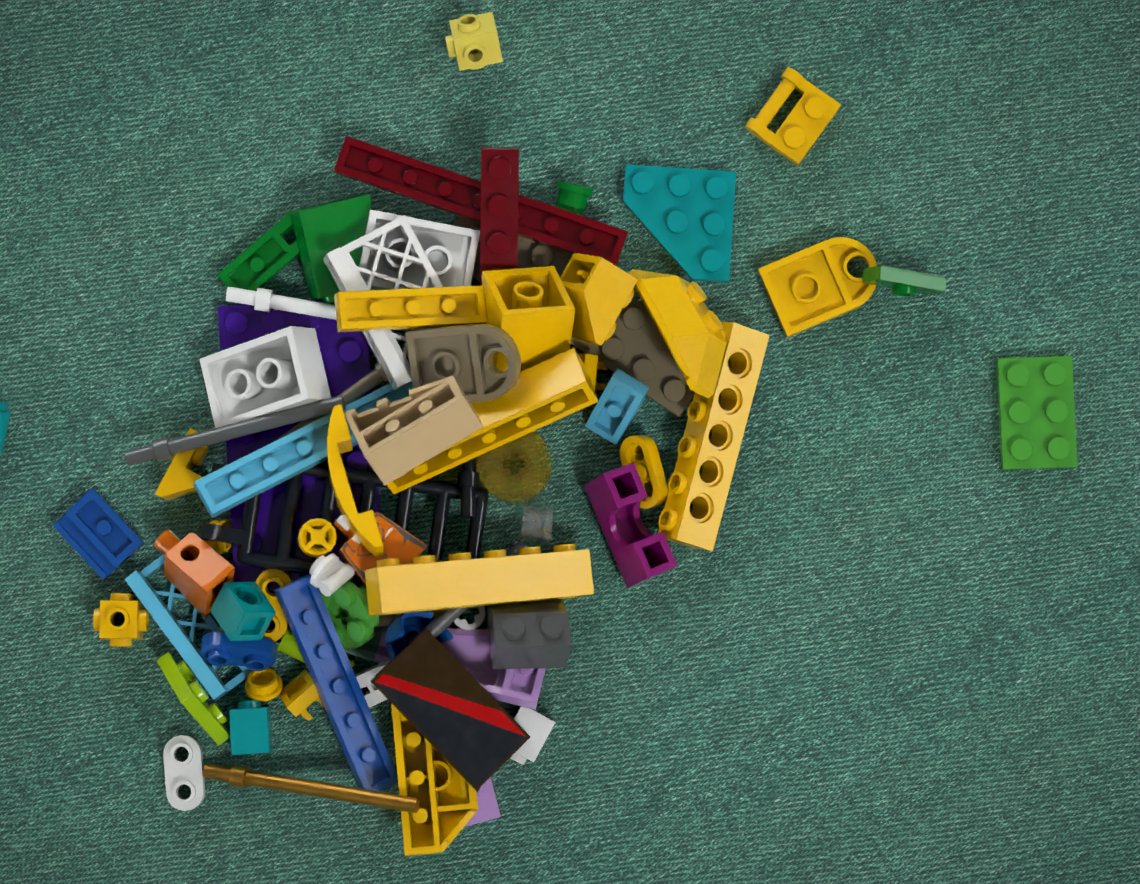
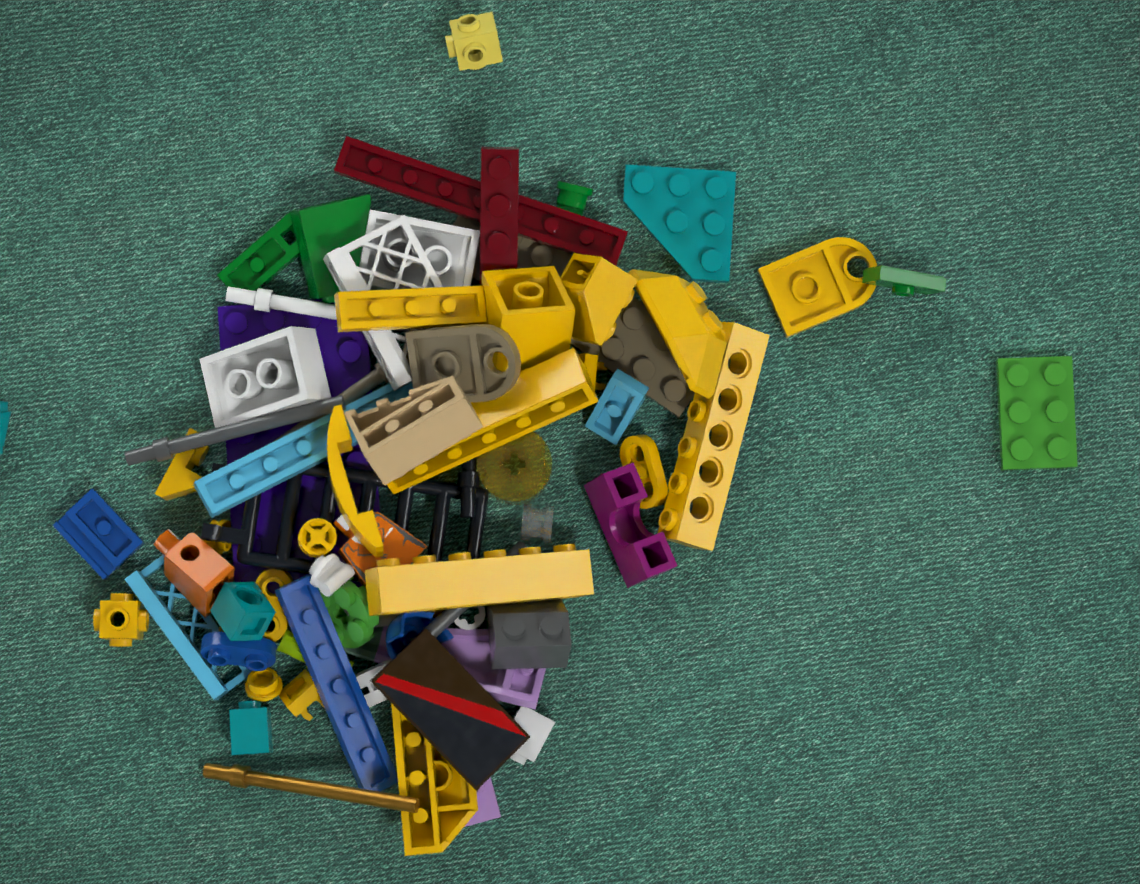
lime plate [156,652,230,746] -> none
white plate [163,735,205,811] -> none
yellow plate [744,67,841,166] -> none

